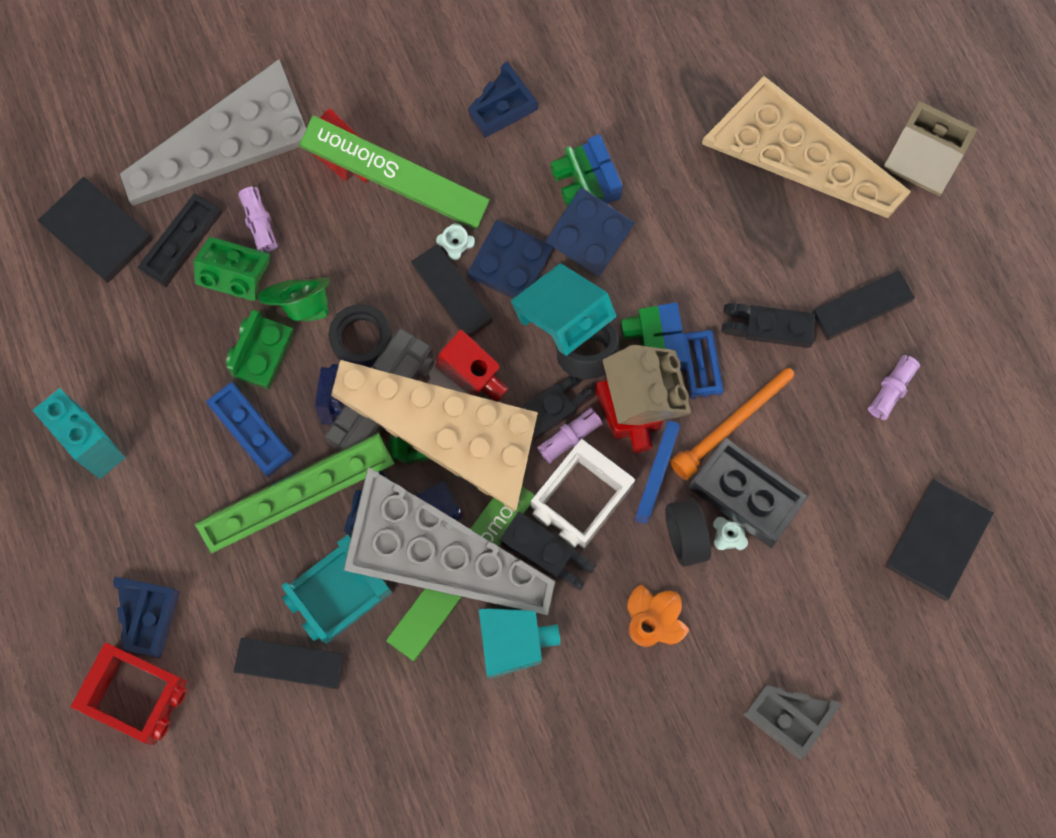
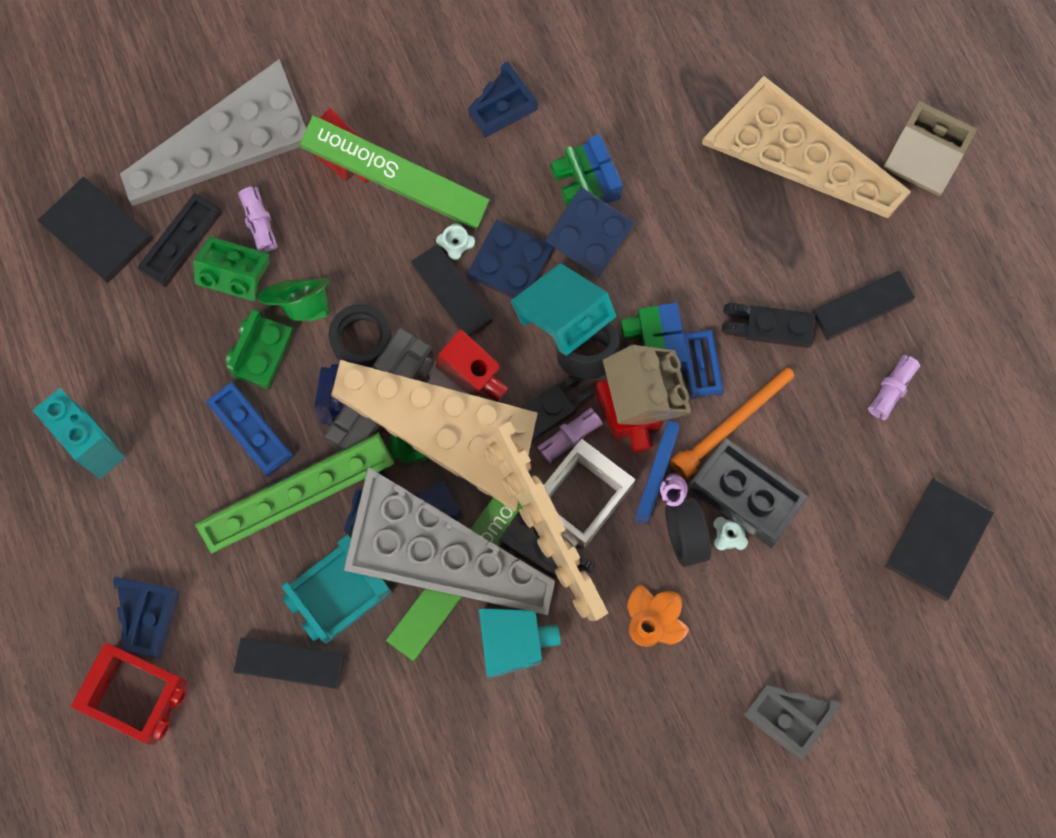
none -> tan wing [484,421,608,621]
none -> lavender pin [660,473,688,506]

